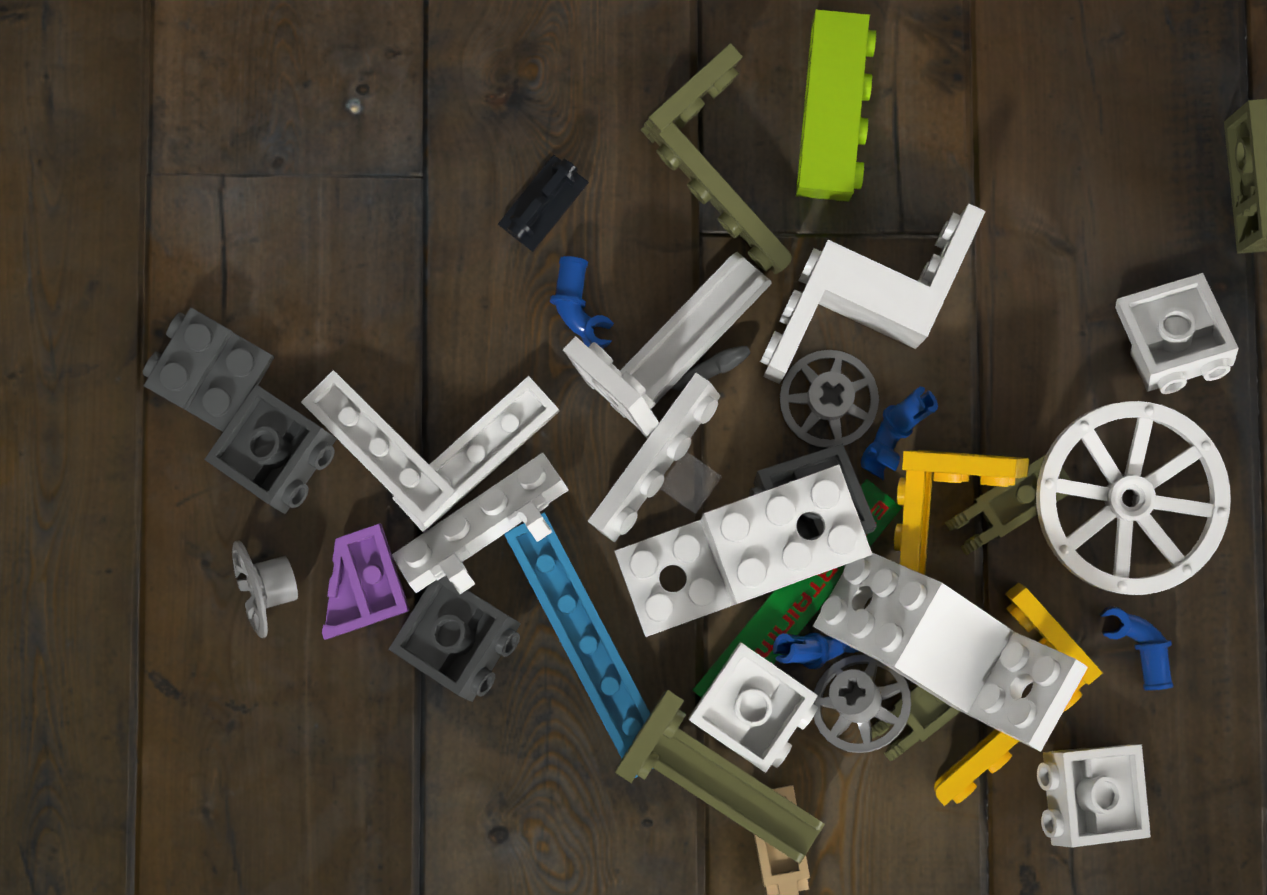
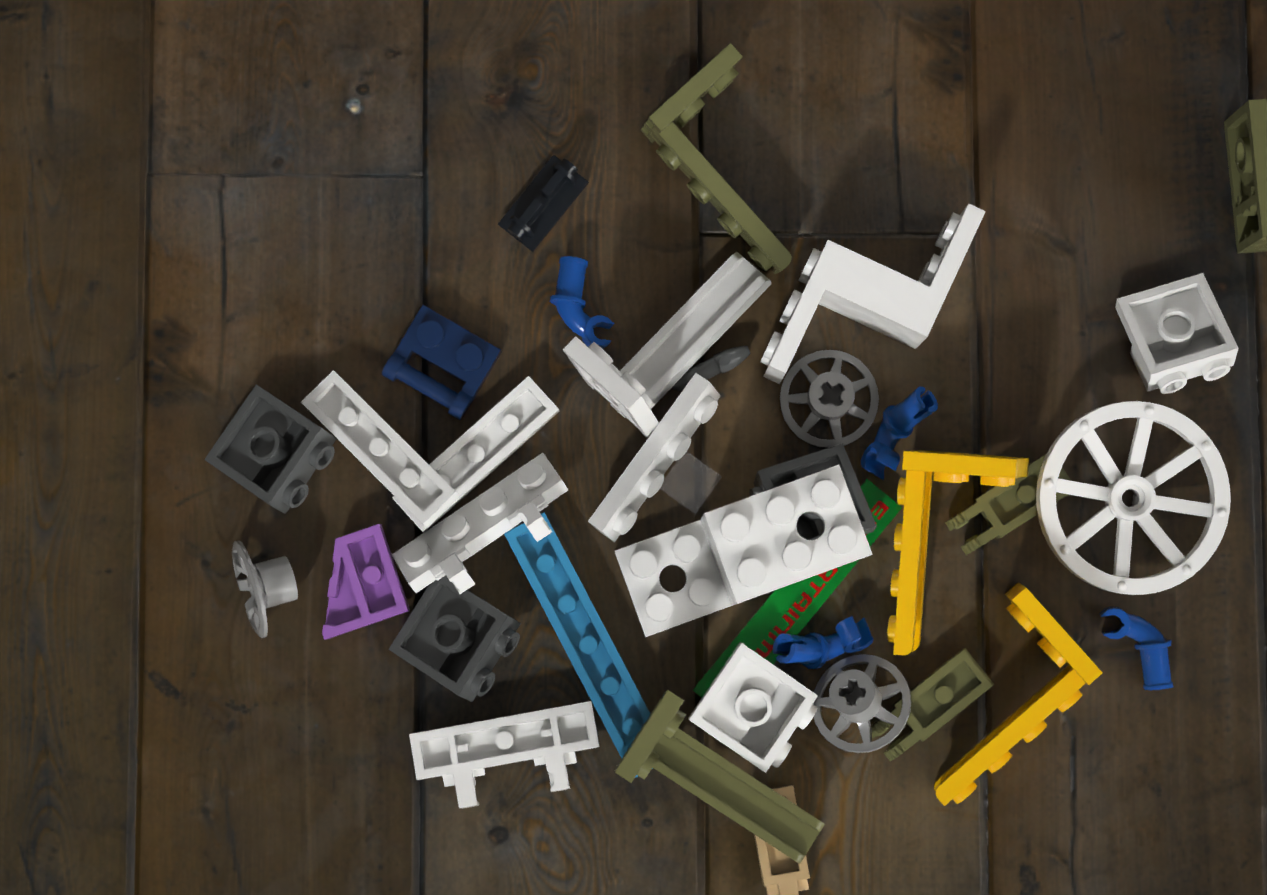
dark grey plate [143,308,275,432] -> none
lime brick [796,9,876,202] -> none
white bracket [813,553,1088,752] -> none
white plate [1037,744,1151,847] -> none
none -> dark blue plate [382,305,502,420]
none -> white hinge [409,701,600,809]

